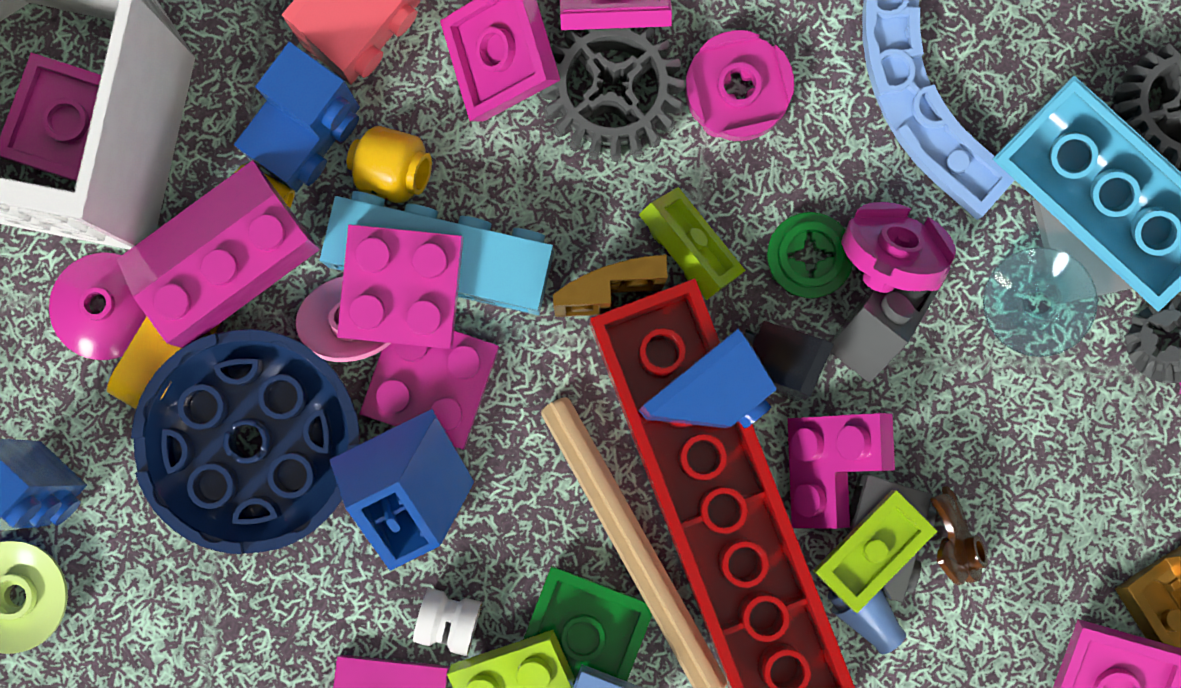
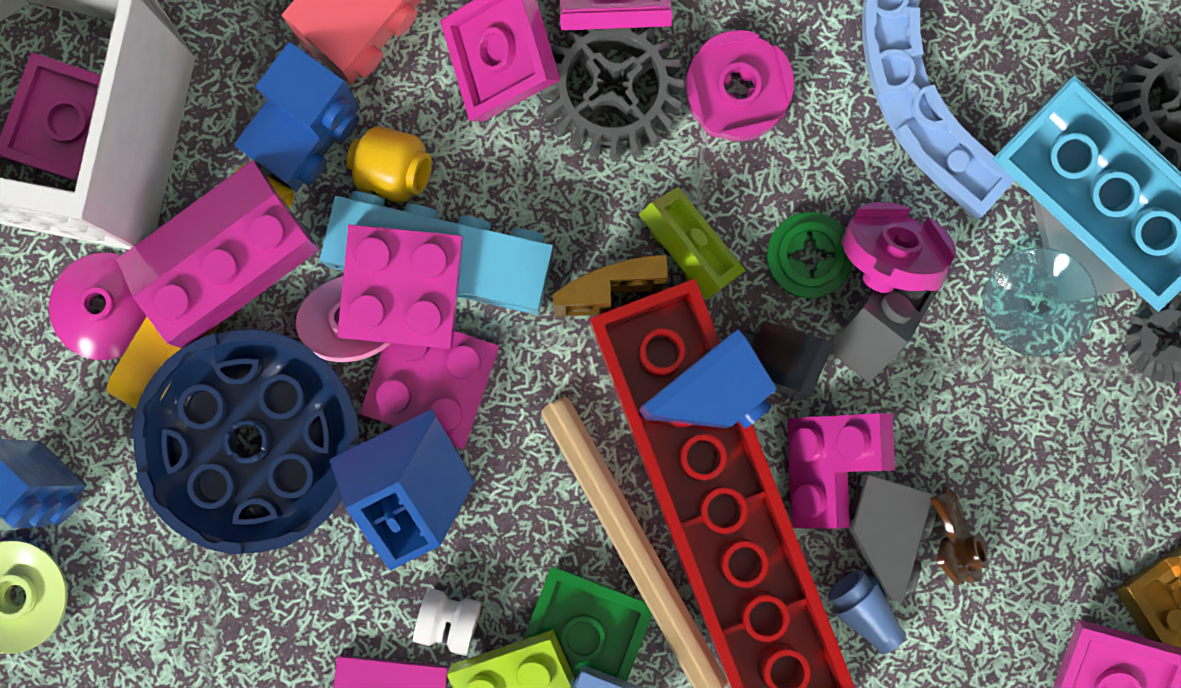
lime plate [813,490,937,613] -> none

